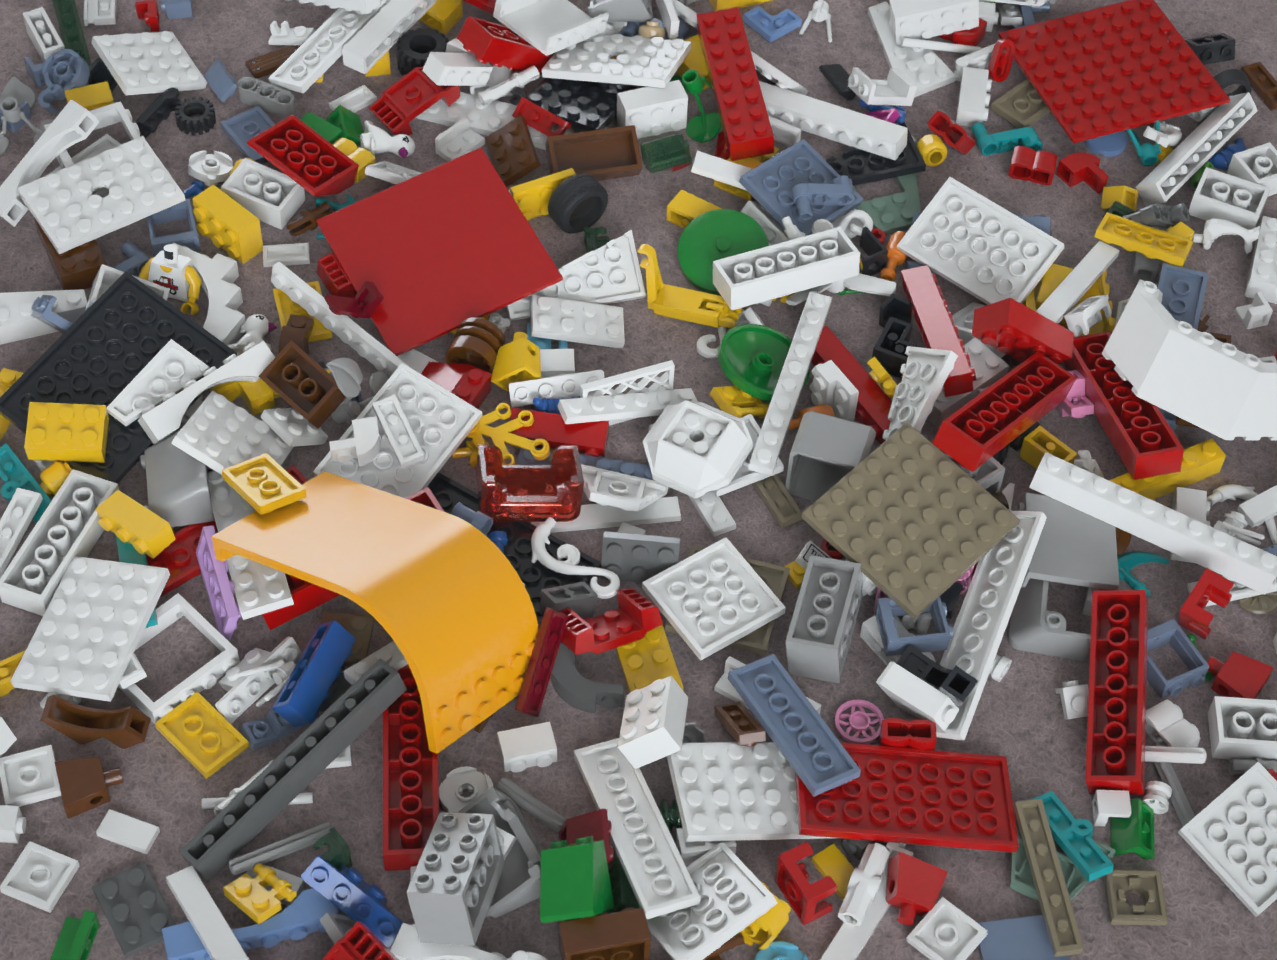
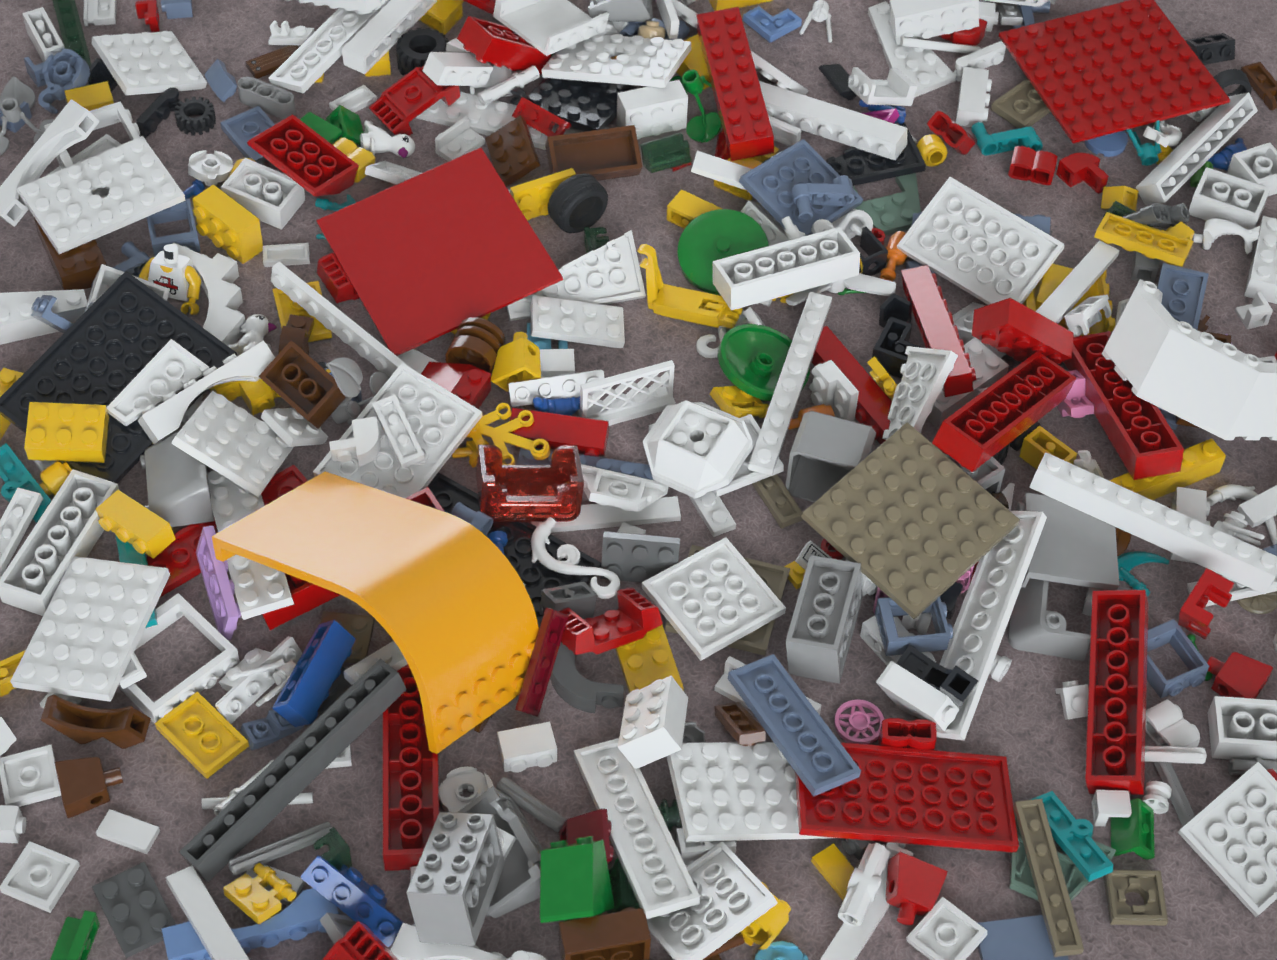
yellow plate [222,453,306,515] -> none
reddish brown arm [286,201,333,236] -> none
dark red bracket [324,281,384,319] -> none
white plate [488,313,510,333] -> none
white plate [557,388,698,424] -> none
red panel [774,841,837,926] -> none
red plate [988,39,1015,82] -> none

